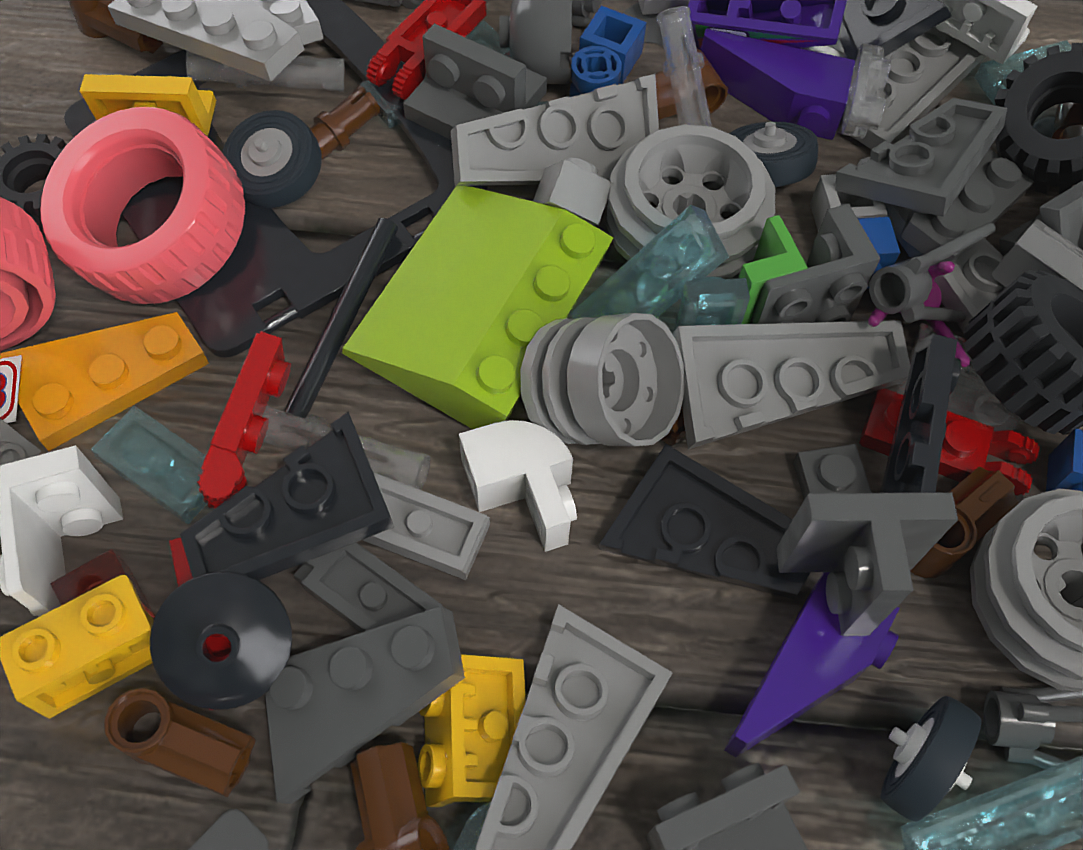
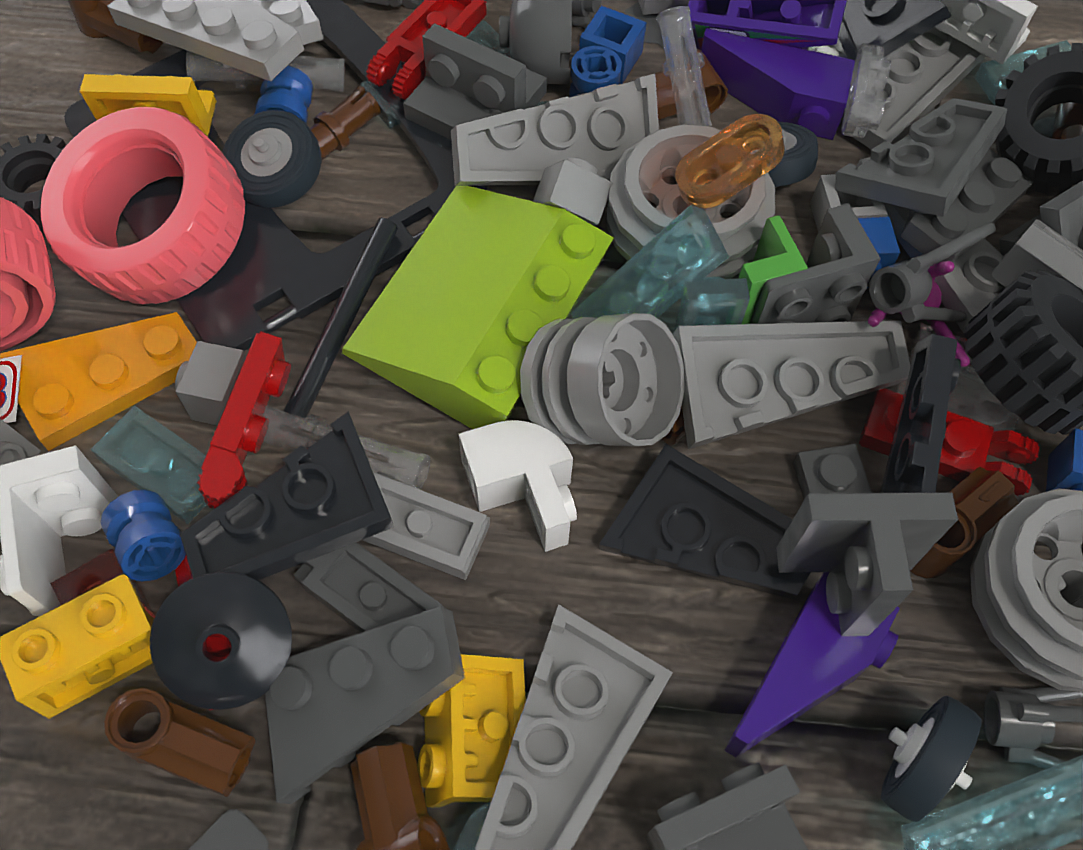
none -> blue wheel [100,490,186,582]
none -> light grey plate [175,341,246,426]
none -> blue wheel [255,66,314,125]
none -> clear orange plate [675,114,785,208]

